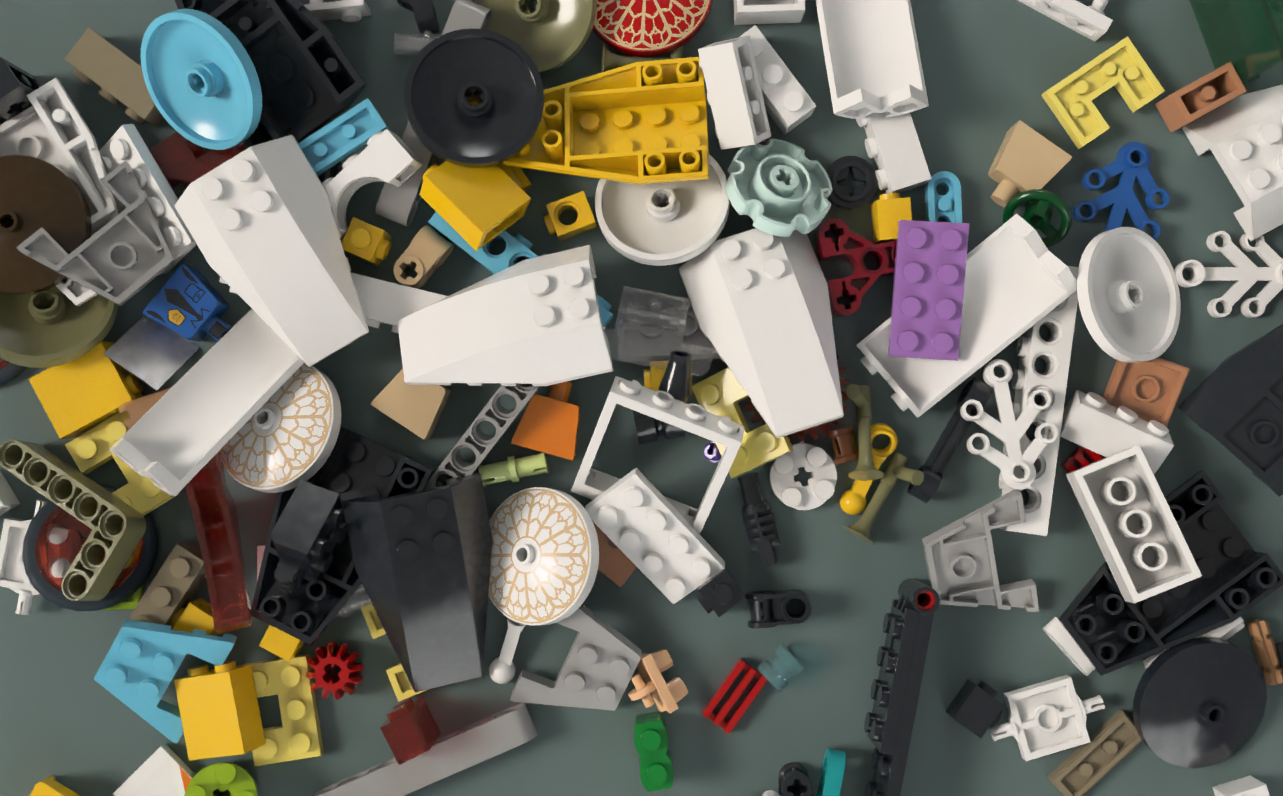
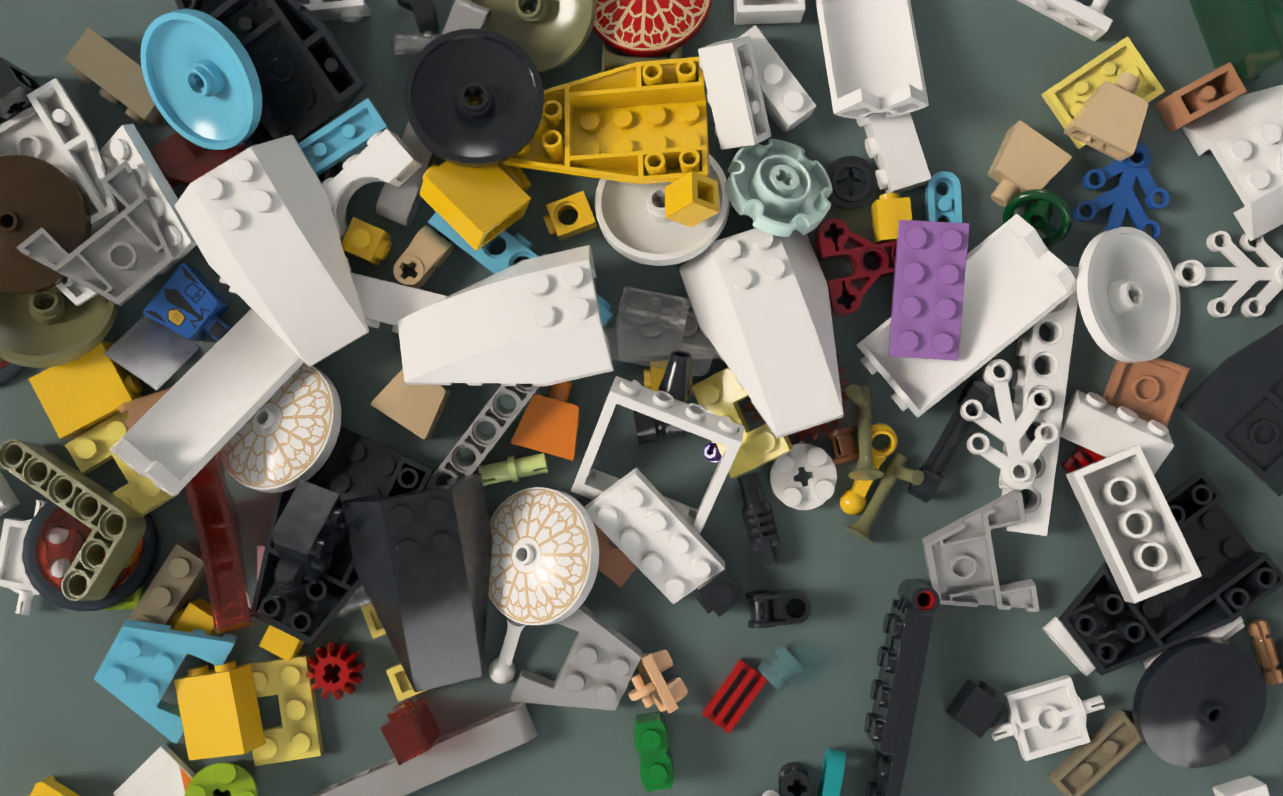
none -> yellow brick [665,171,719,227]
none -> tan torso [1064,72,1148,161]

